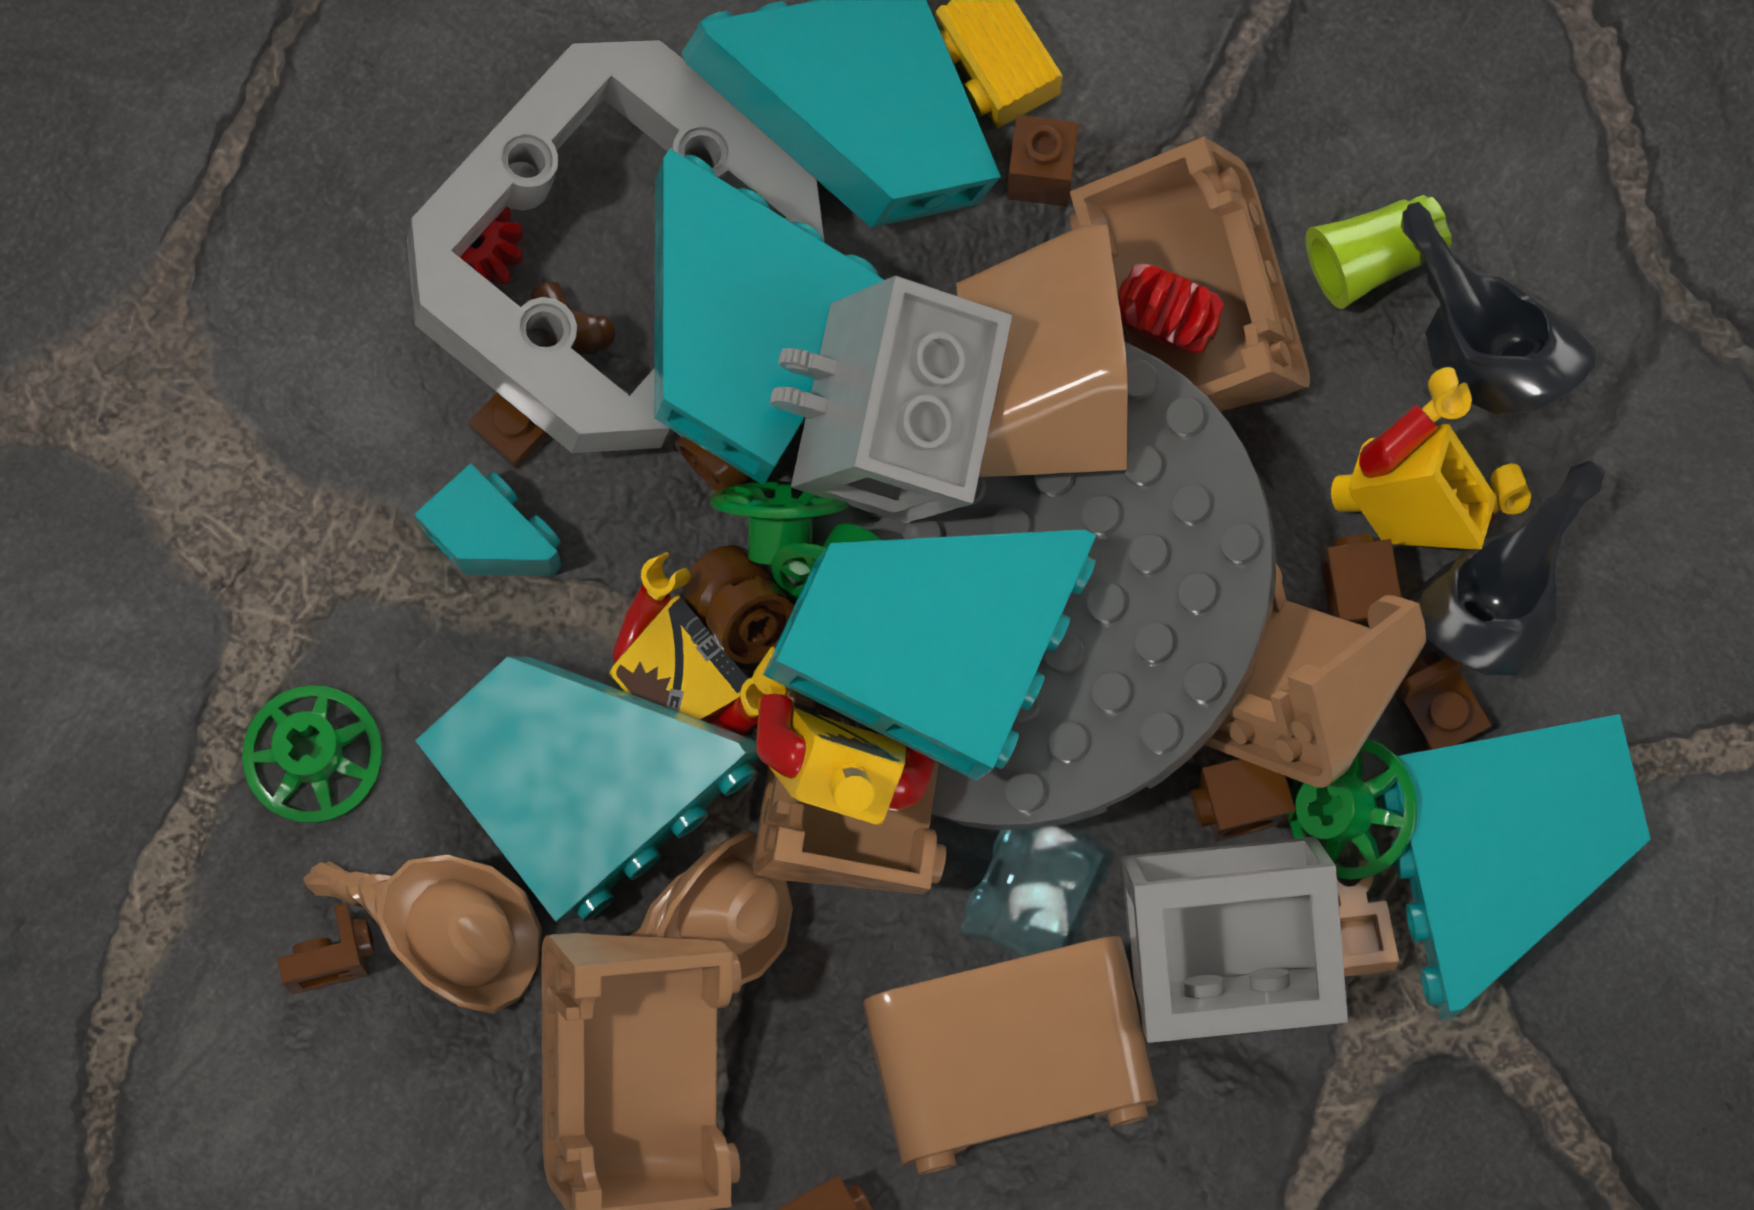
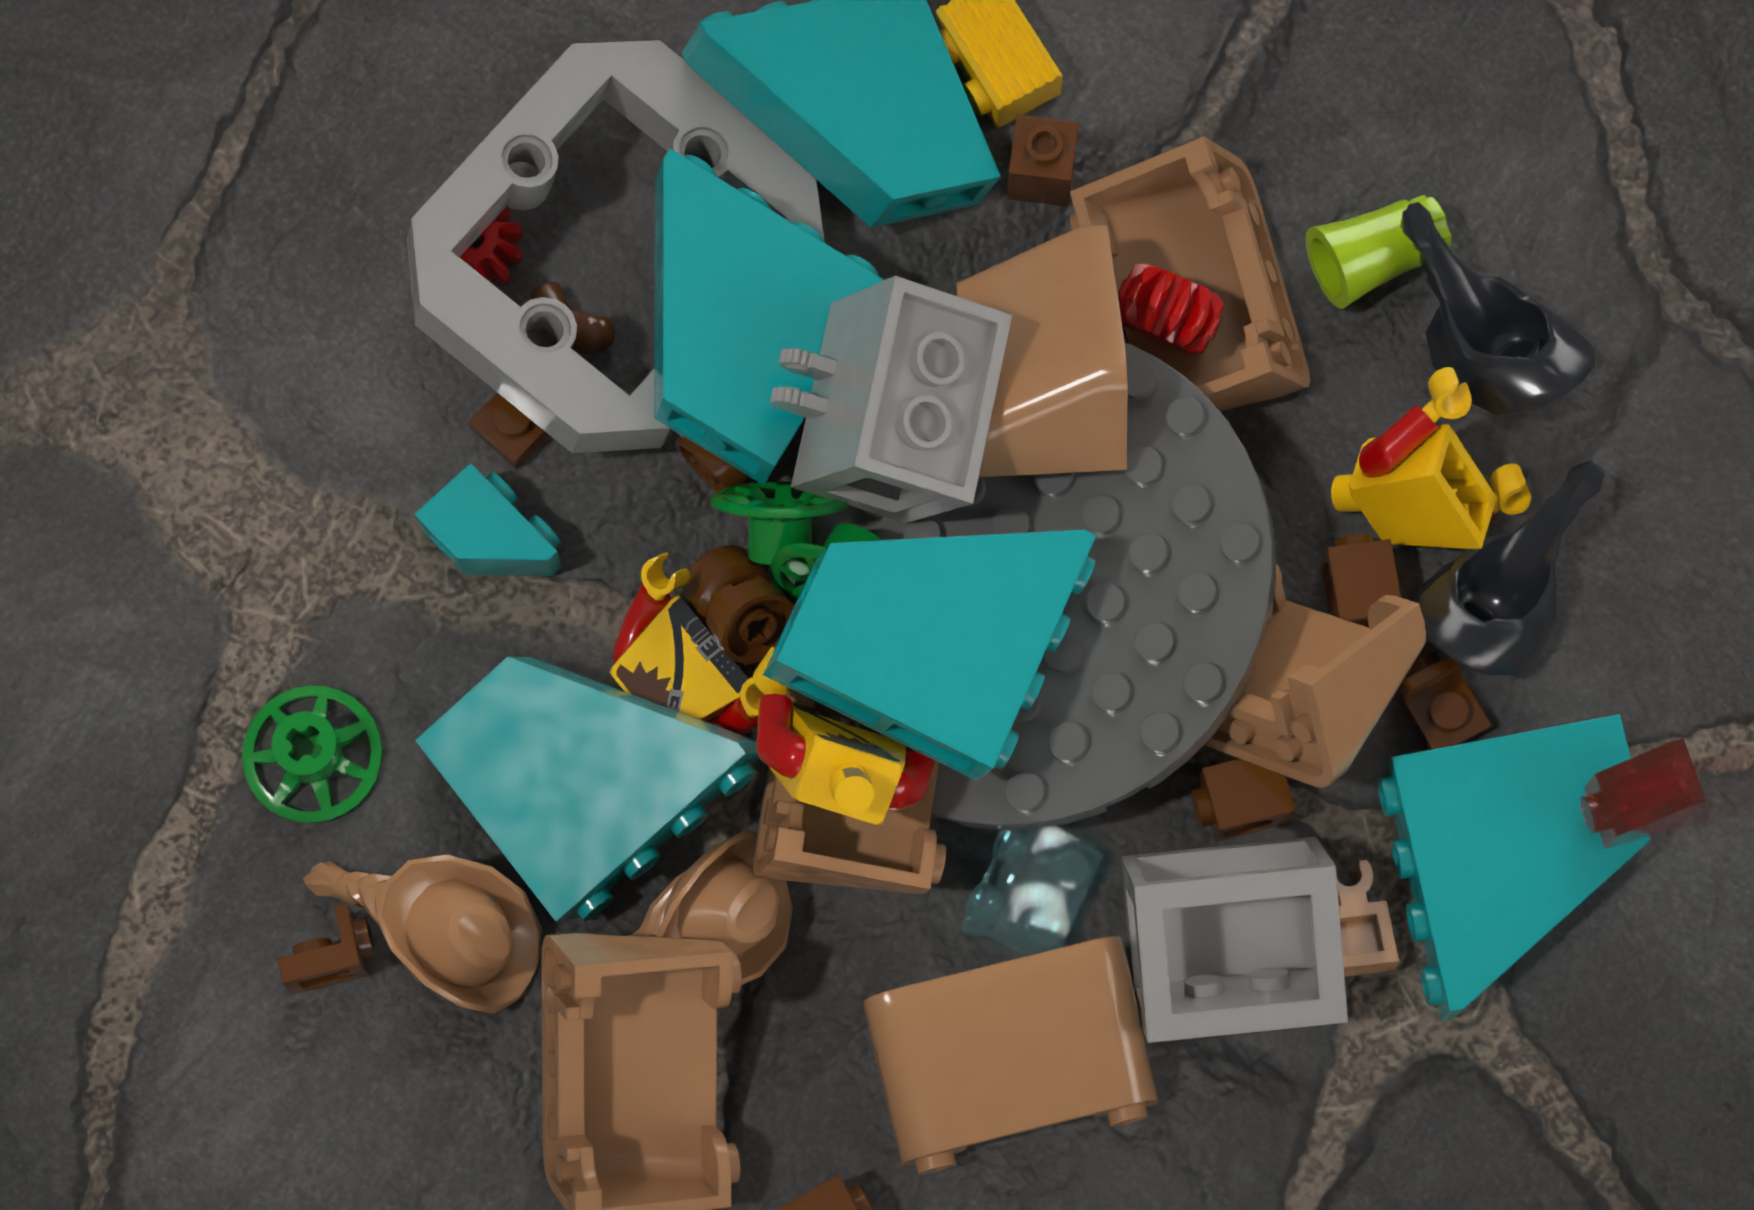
green wheel [1290,739,1417,880] -> none
none -> clear red slope [1580,738,1706,849]

